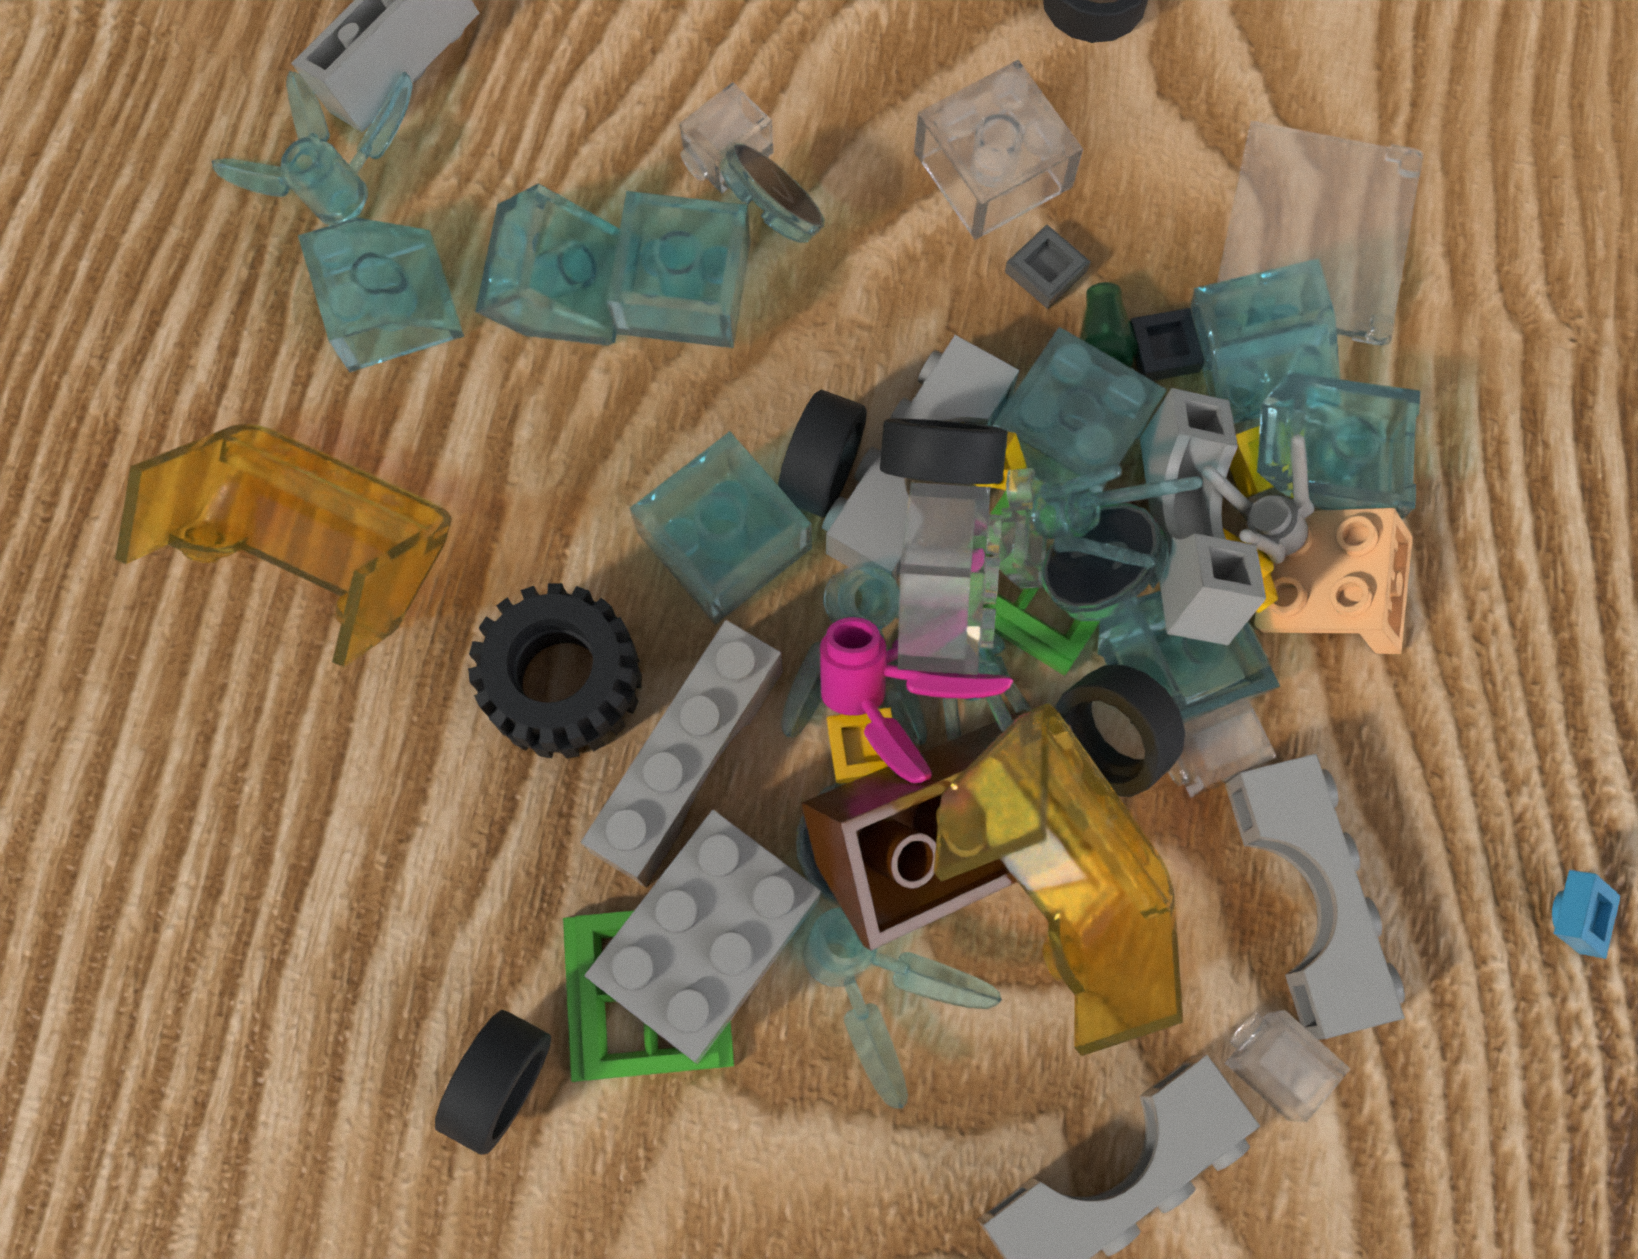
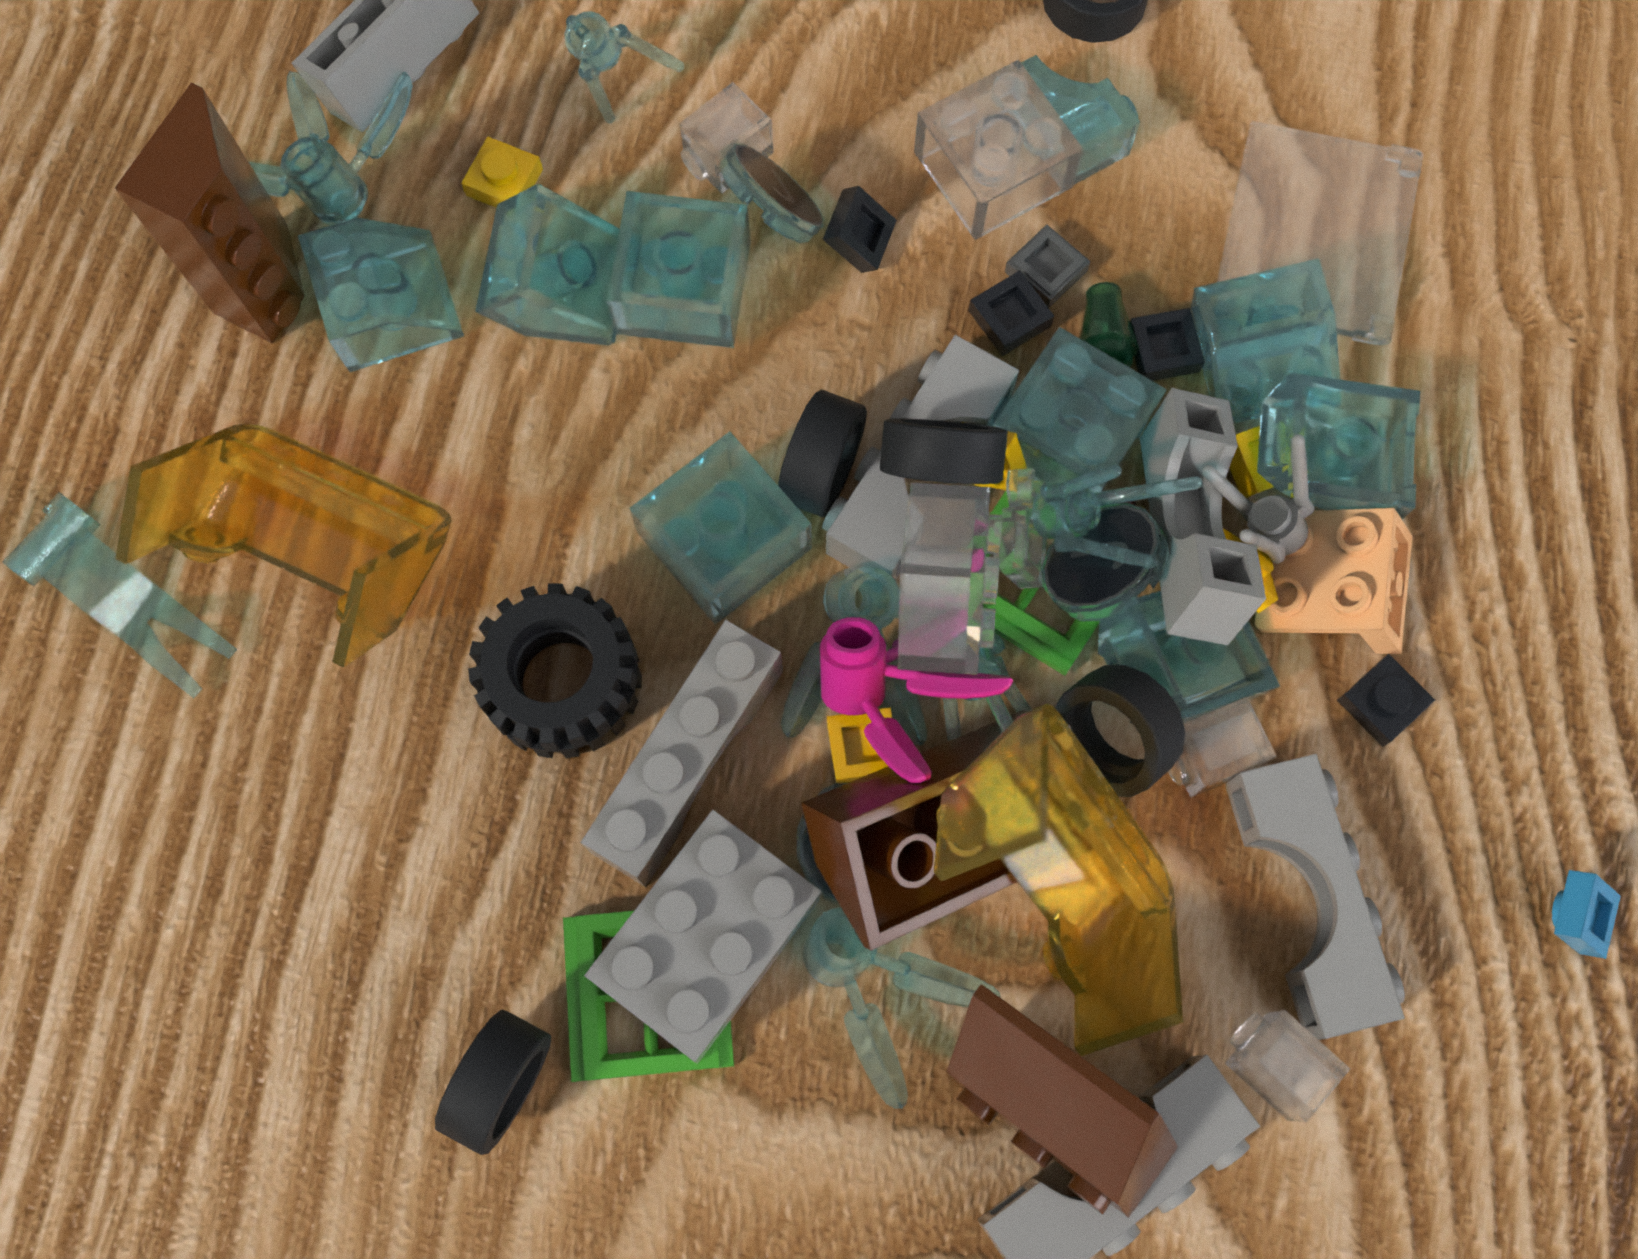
none -> clear light blue flag [2,492,237,698]
none -> reddish brown slope [115,82,305,344]
none -> yellow plate [461,136,543,216]
none -> clear light blue plant [564,11,684,123]
none -> black plate [823,186,897,273]
none -> reddish brown slope [946,984,1178,1218]
none -> black plate [968,270,1054,356]
none -> clear light blue arch [1010,55,1140,186]
none -> black plate [1337,654,1435,747]

